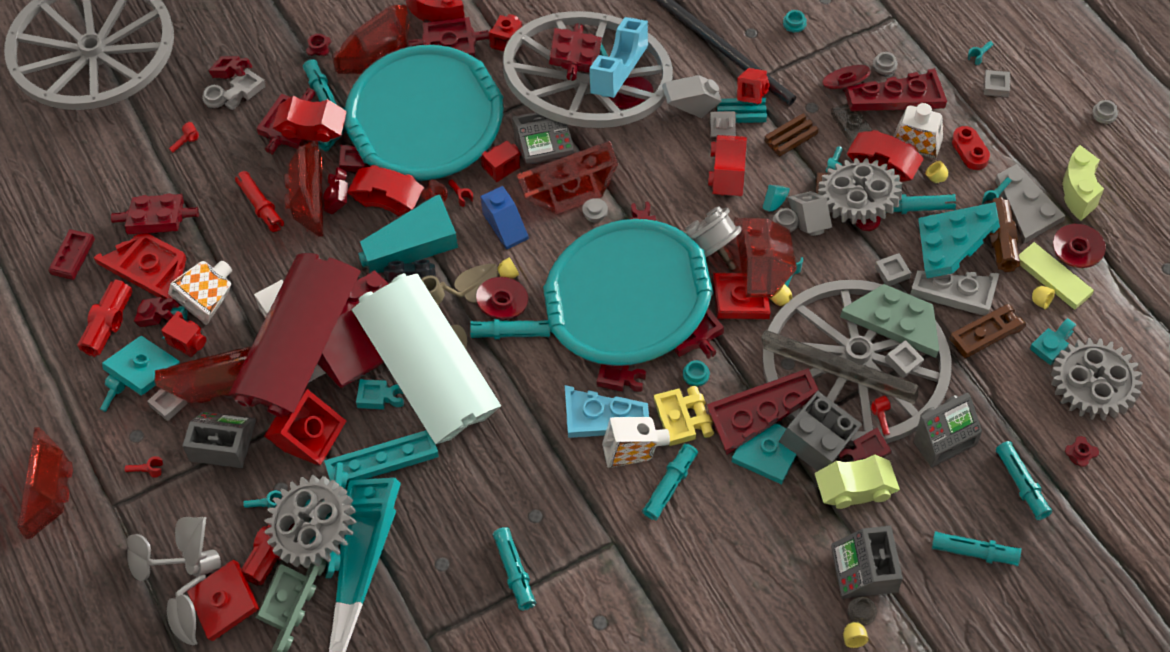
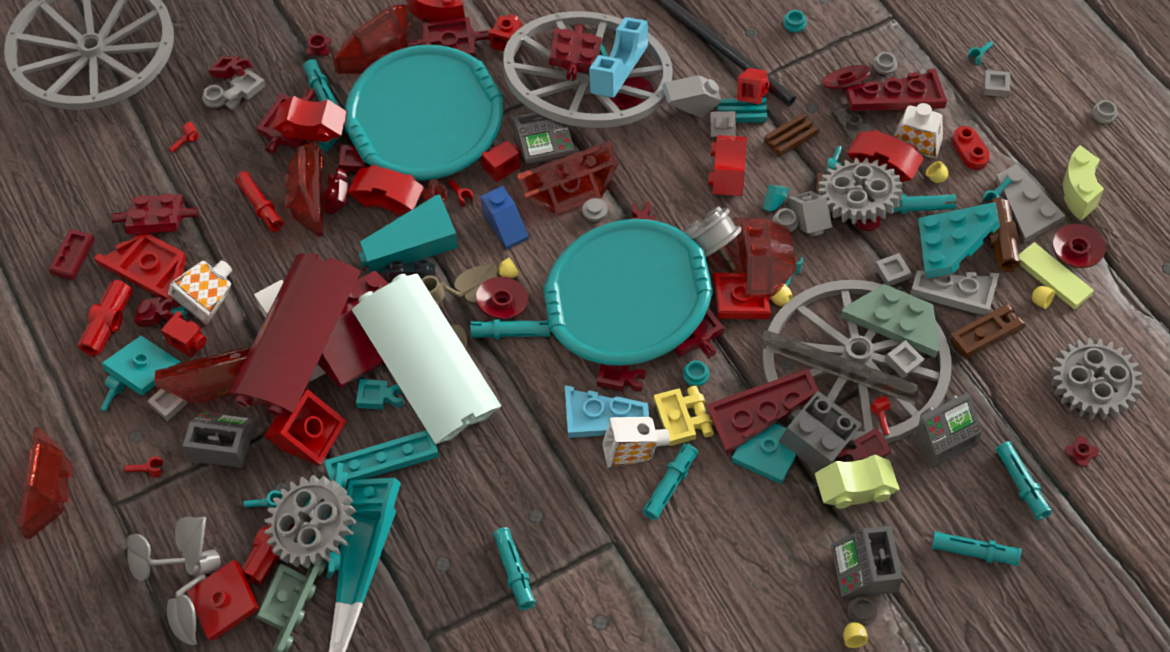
teal plate [1030,318,1076,366] -> none

